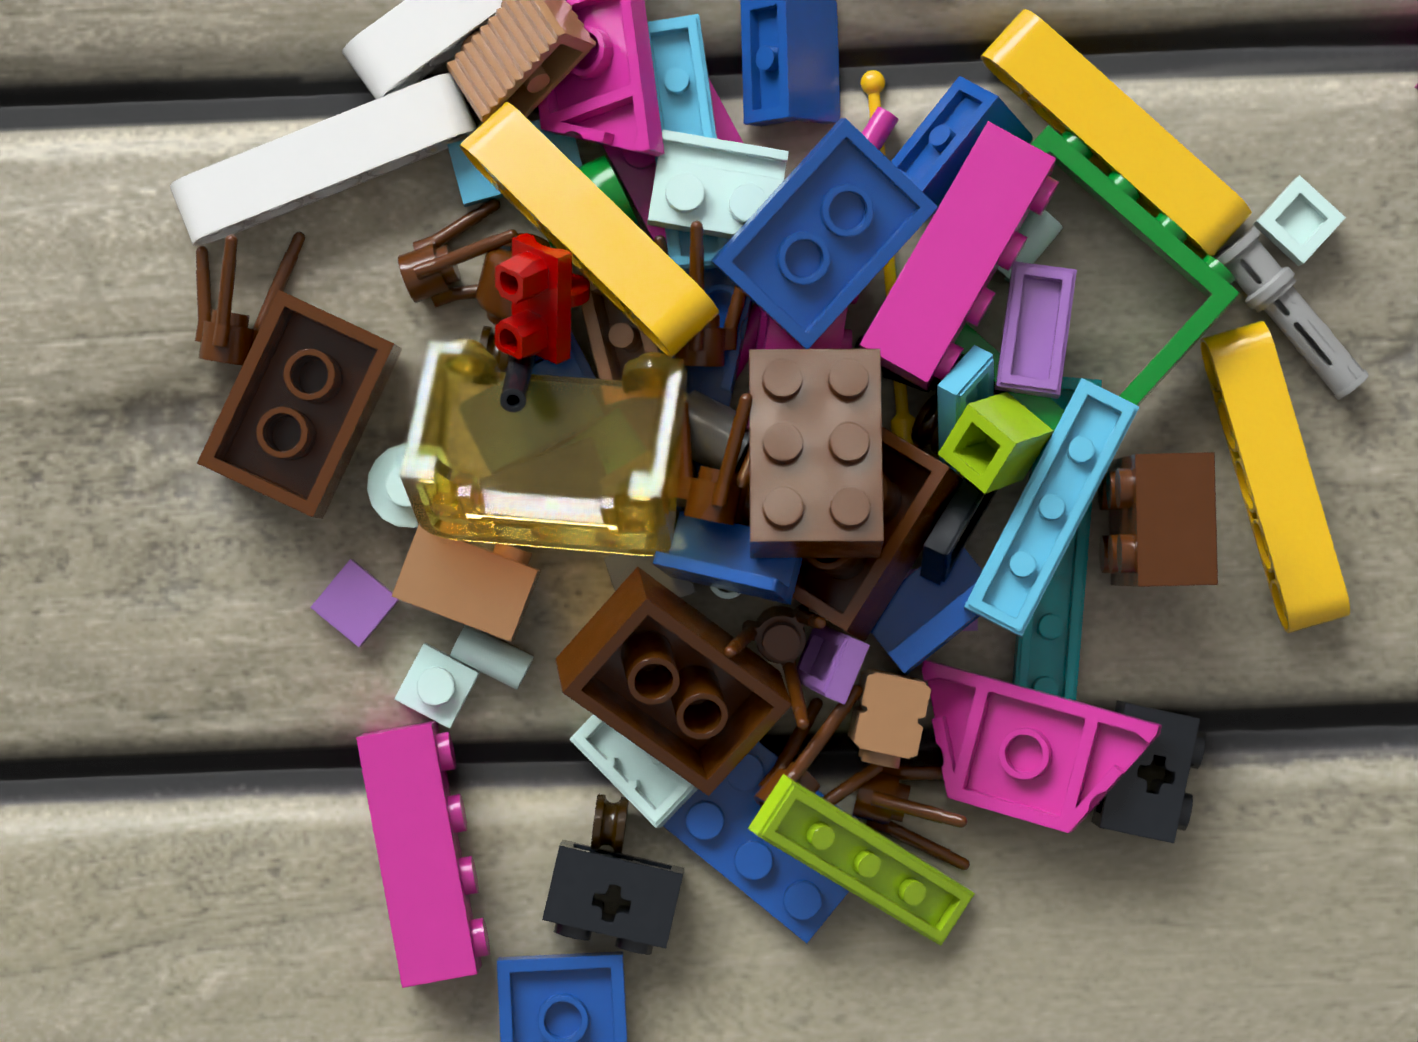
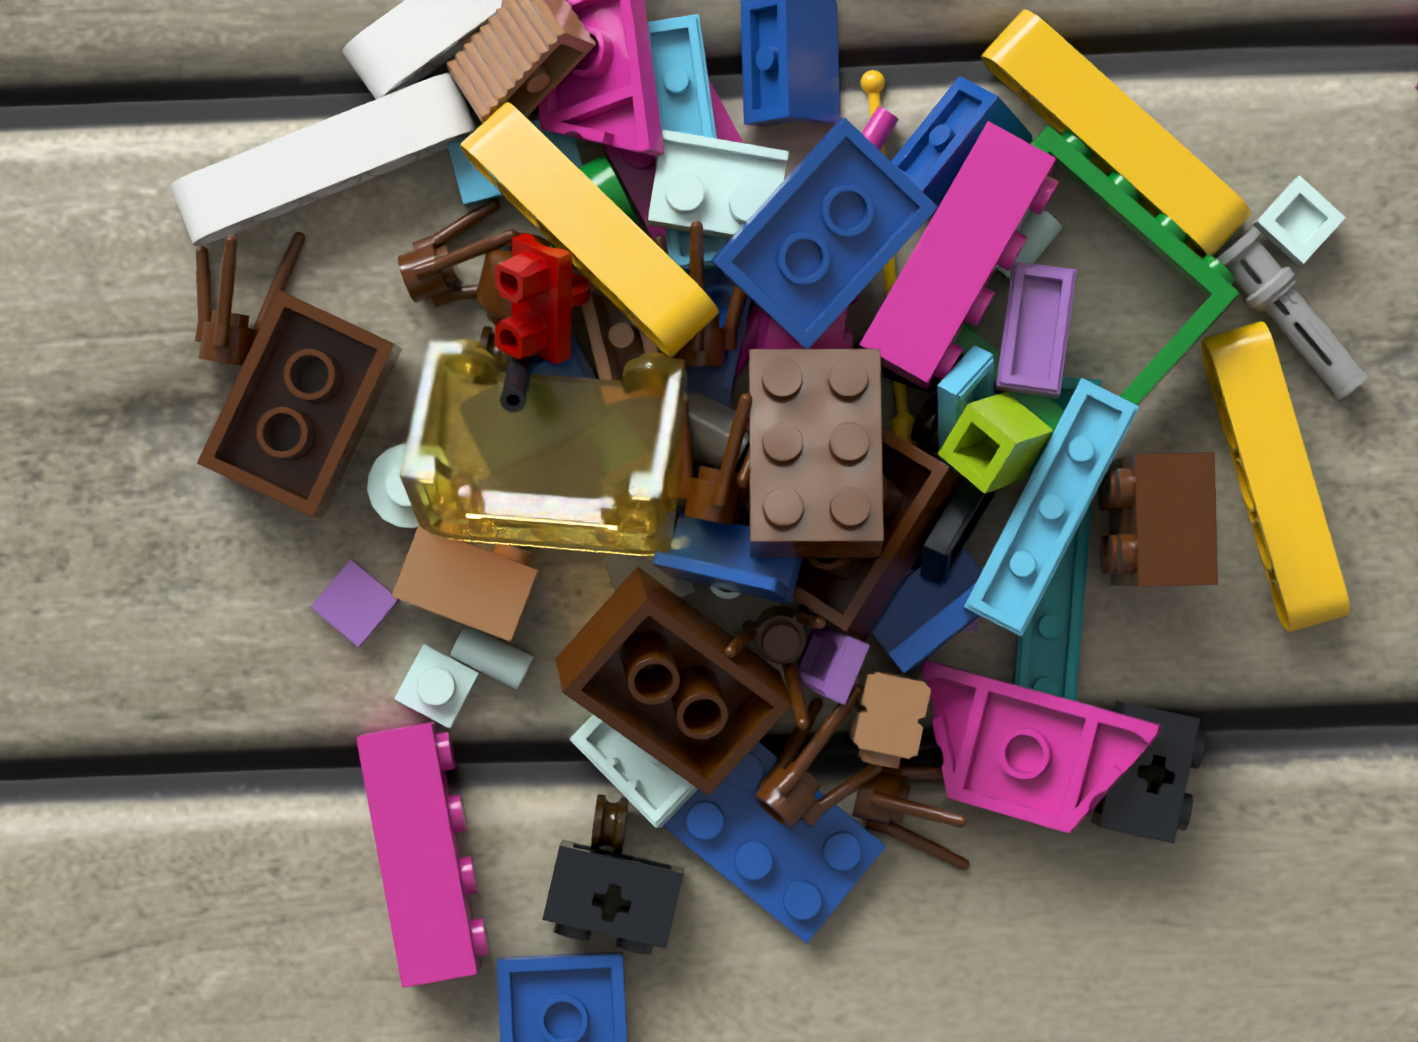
lime tile [748,774,975,946] -> none

